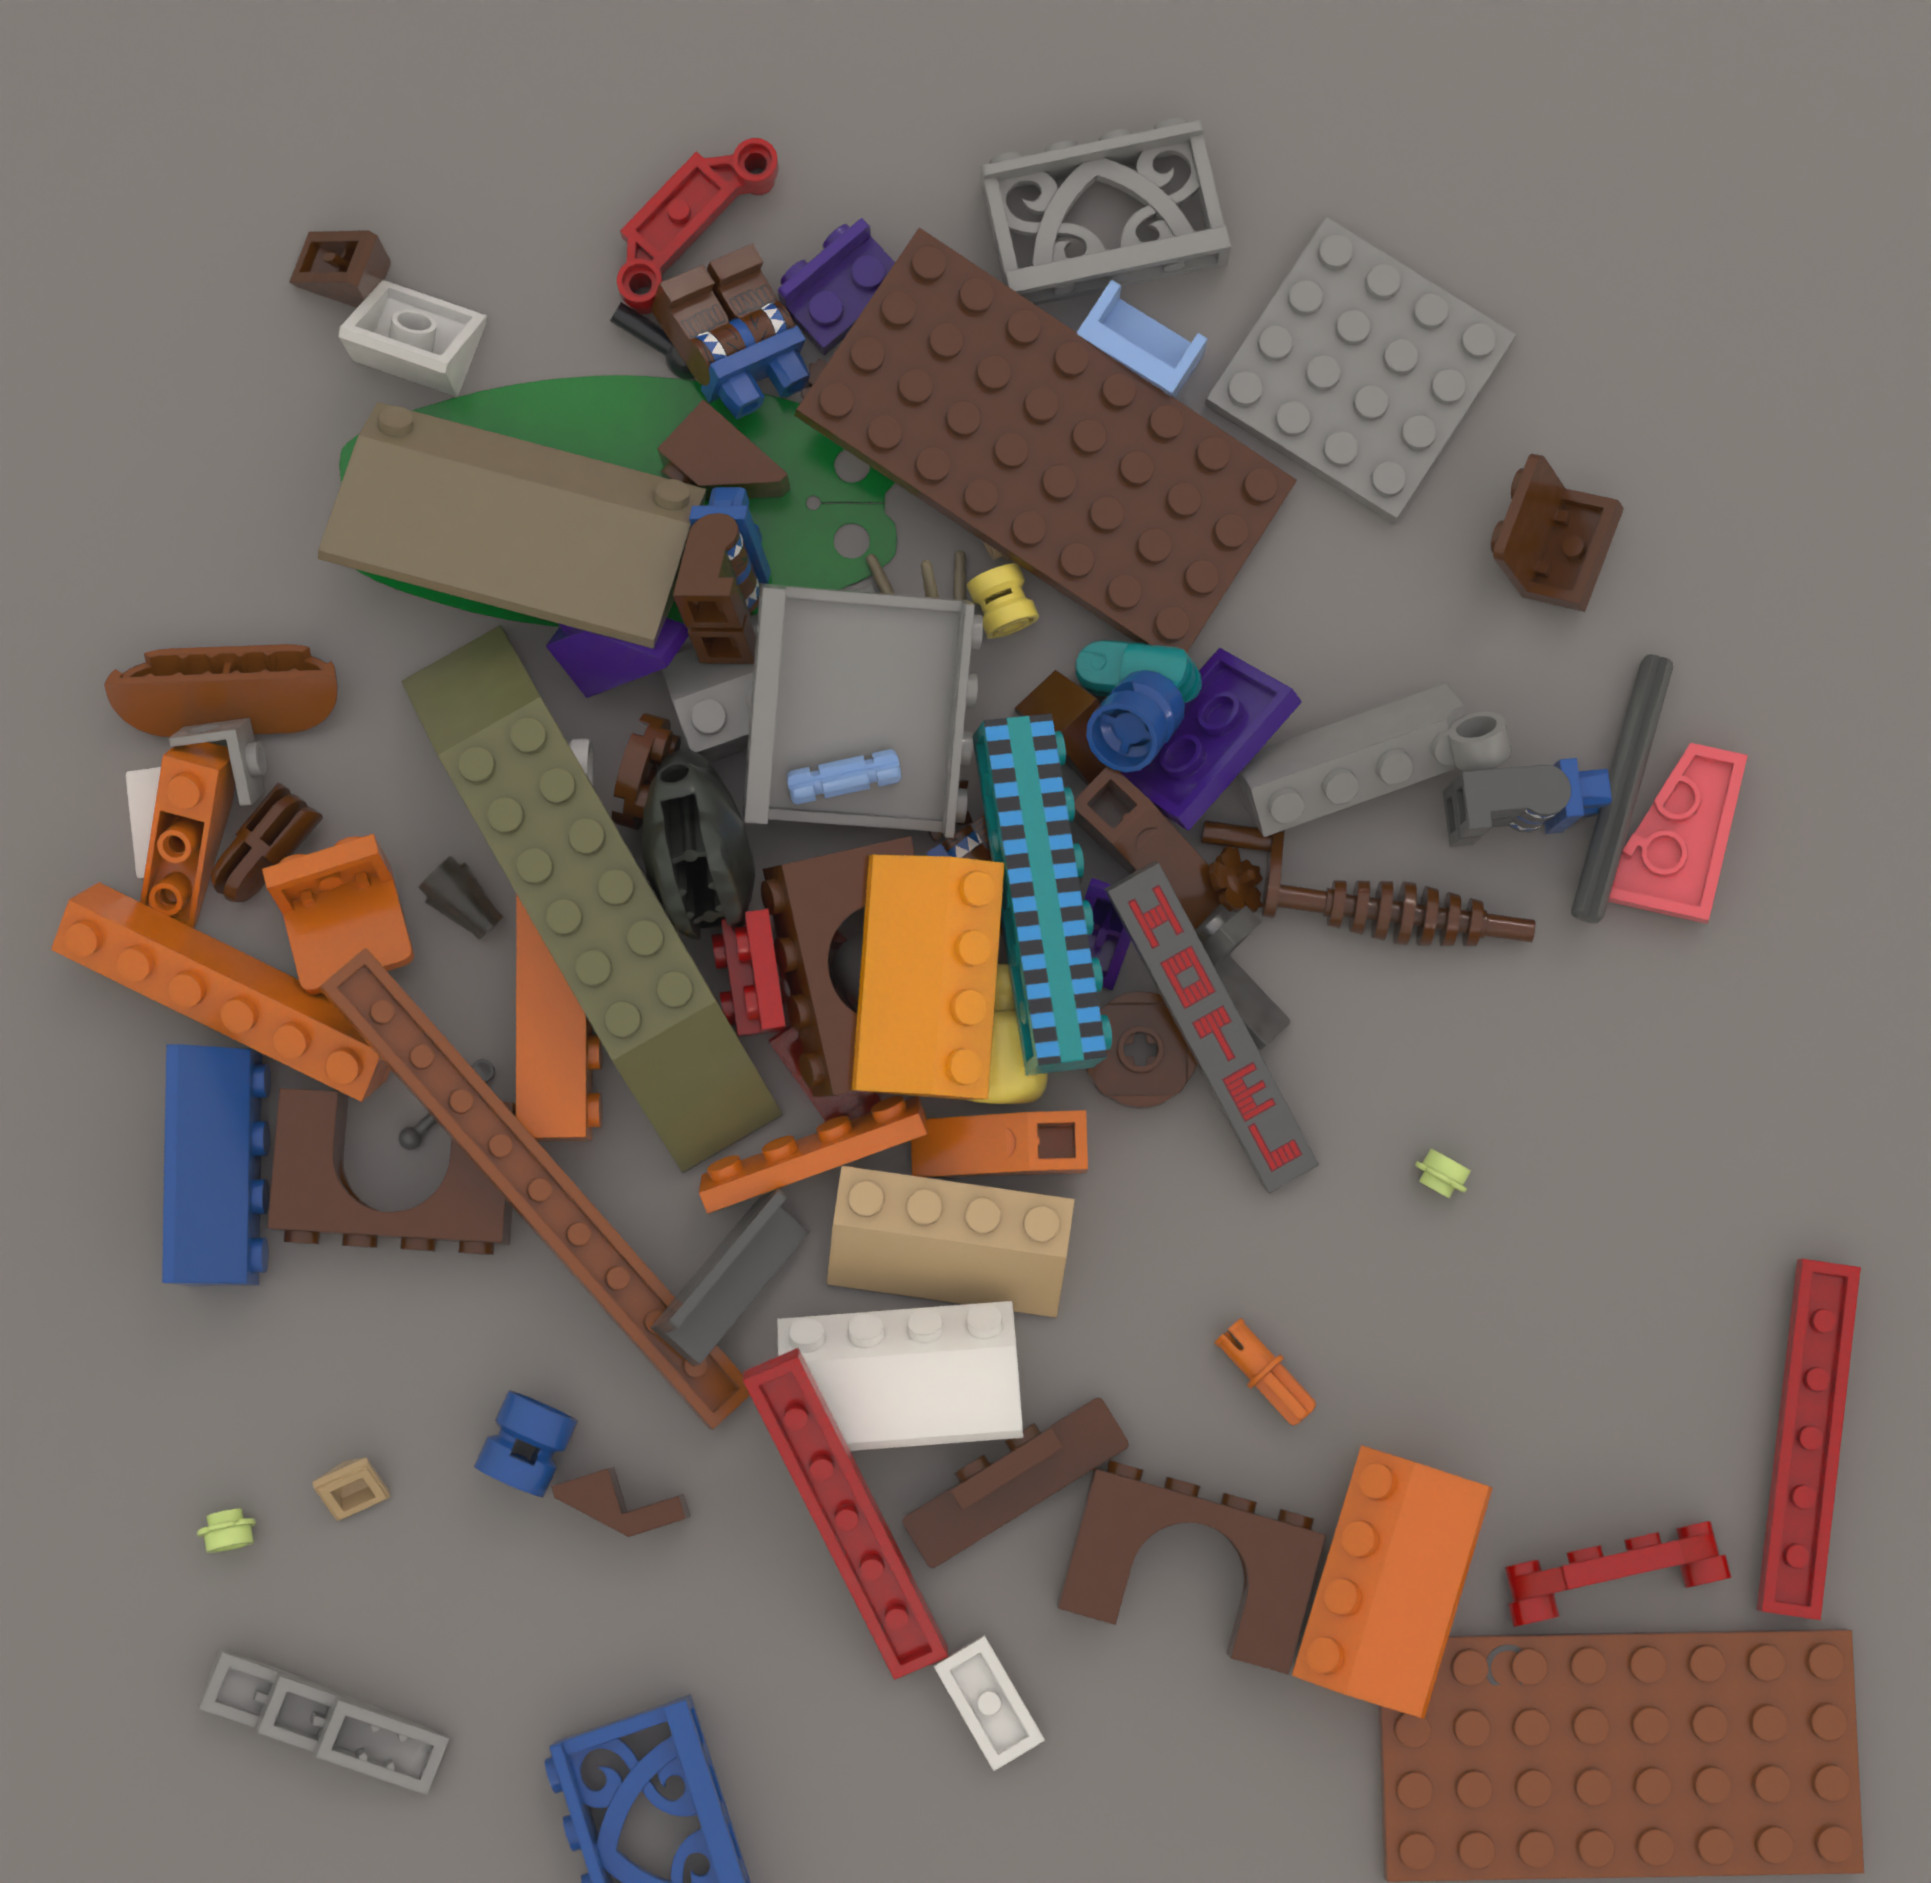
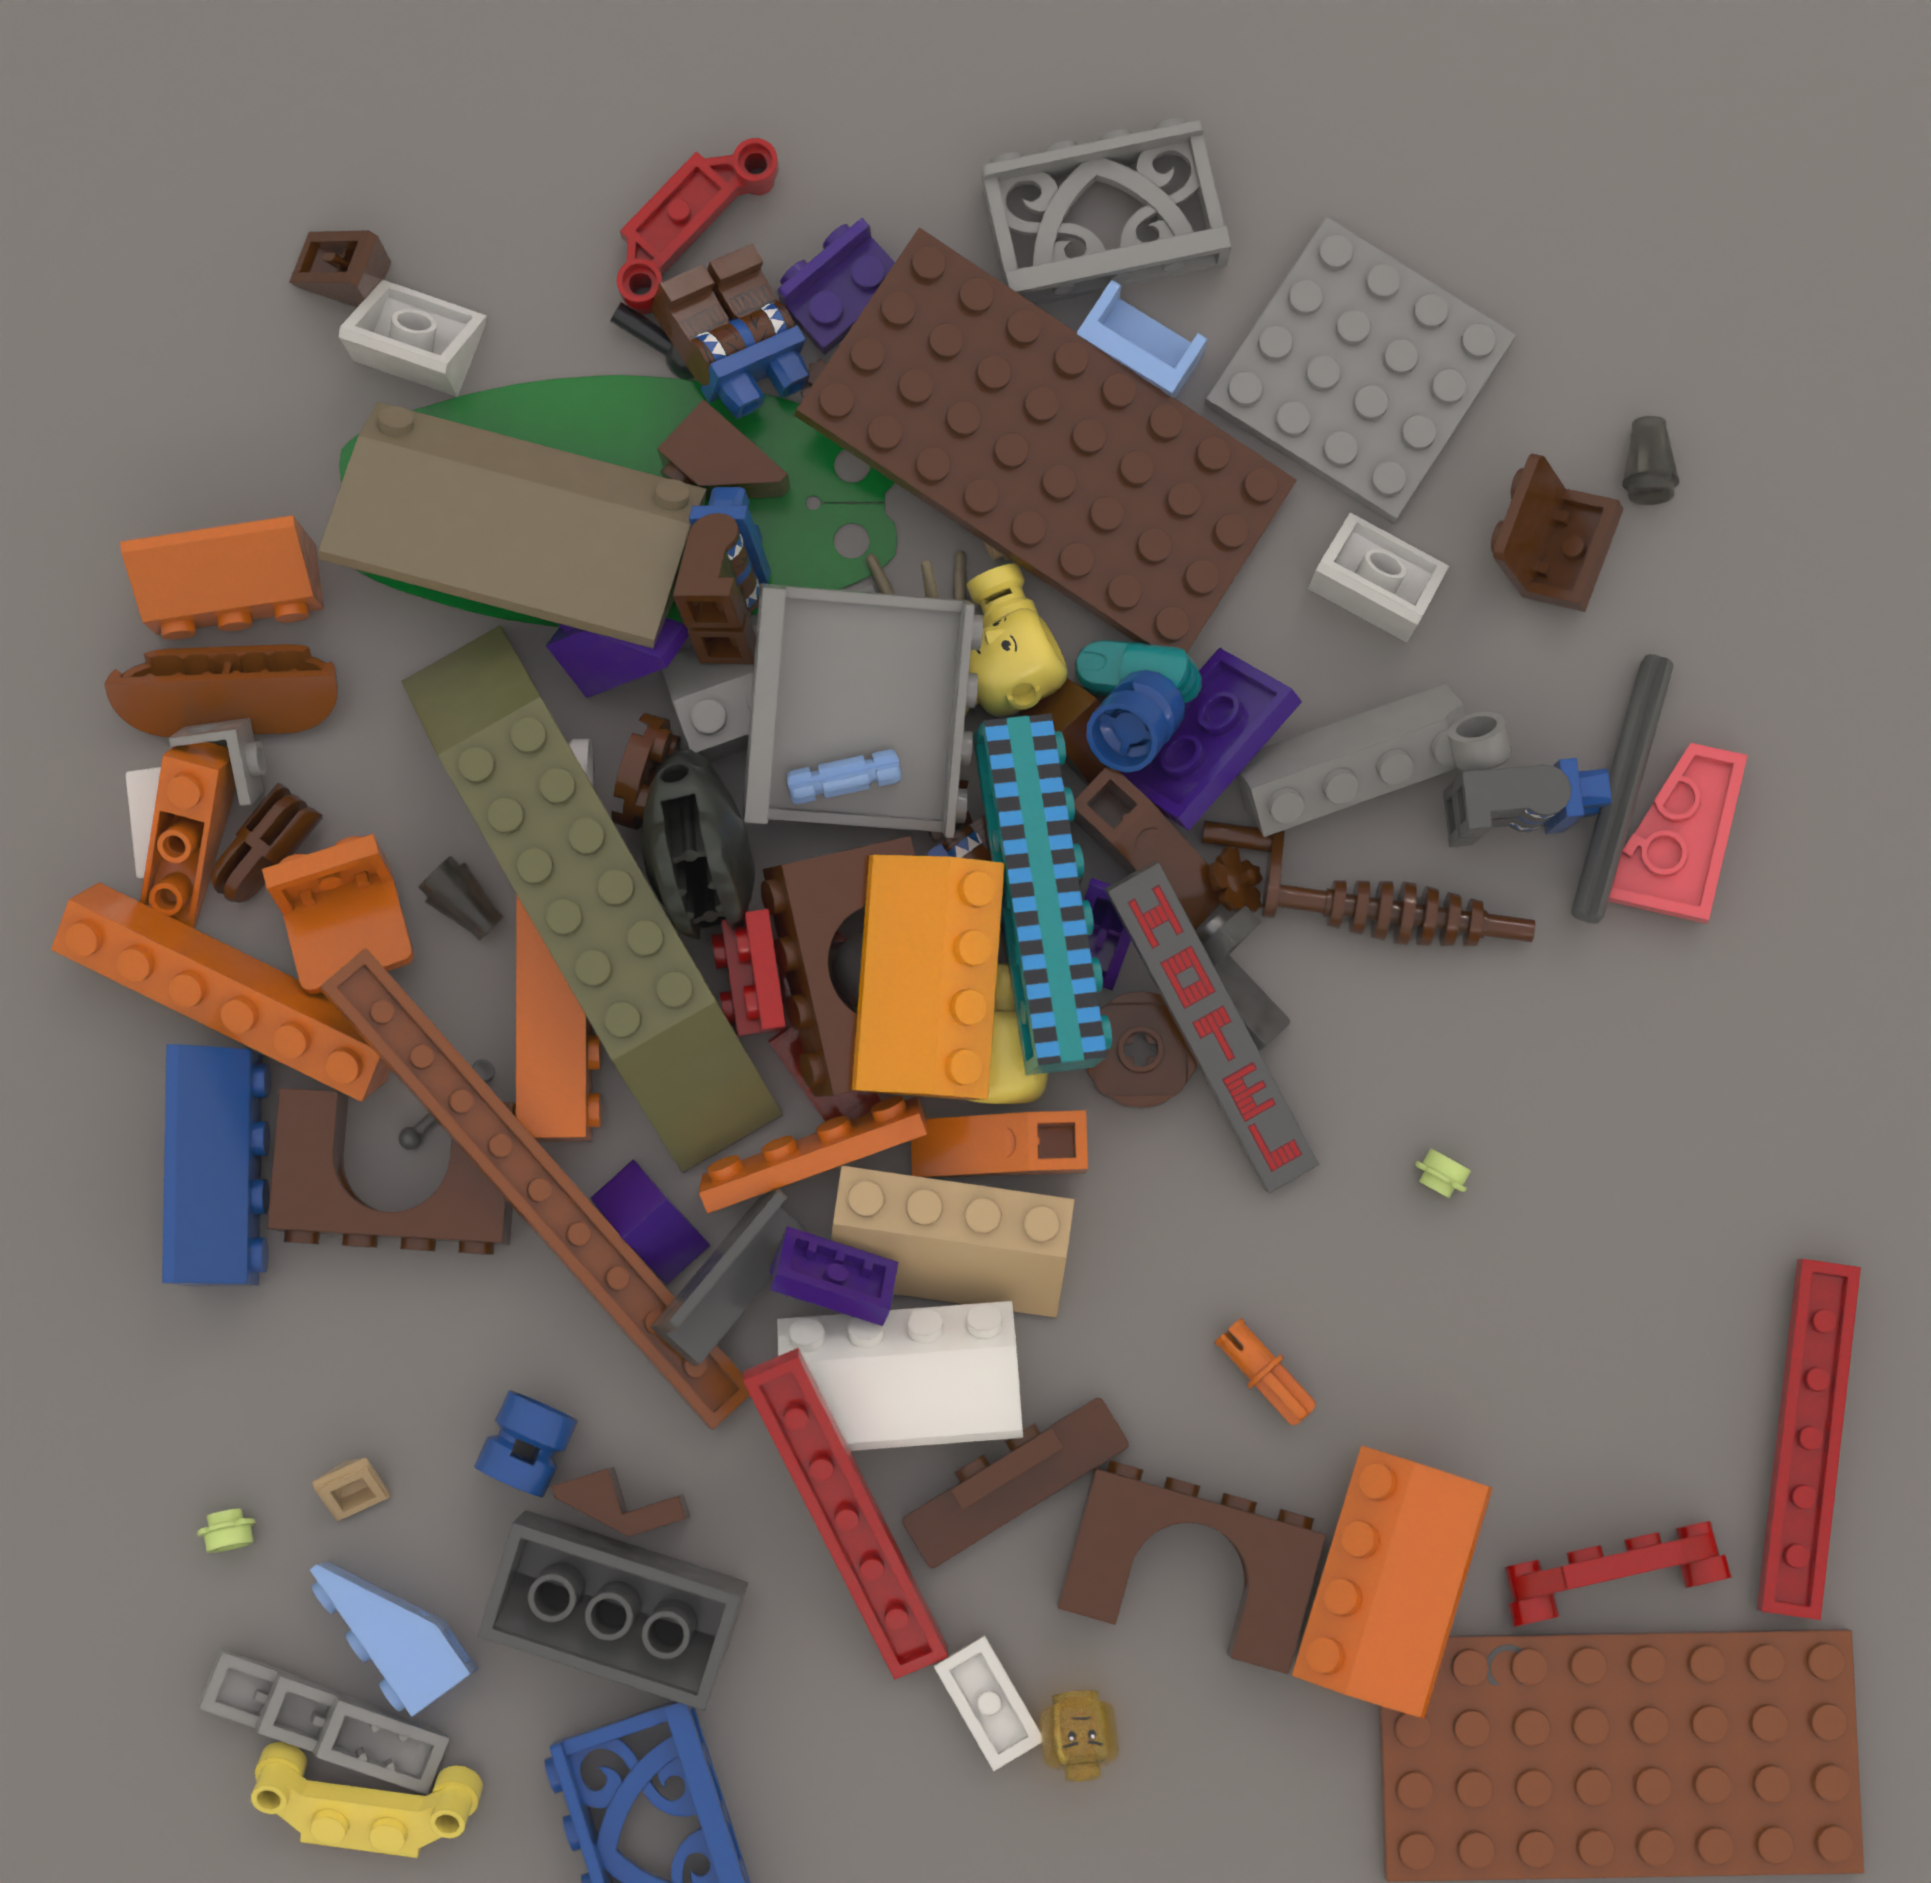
none -> orange slope [120,515,324,640]
none -> light yellow plate [251,1742,483,1858]
none -> light blue slope [310,1561,479,1717]
none -> dark grey slope [477,1510,749,1711]
none -> dark purple slope [590,1159,711,1285]
none -> dark purple bracket [770,1226,898,1326]
none -> light yellow piece [965,608,1068,717]
none -> clear yellow head [1039,1690,1120,1782]
none -> white slope [1308,512,1449,643]
none -> clear smoke cone [1622,416,1680,505]

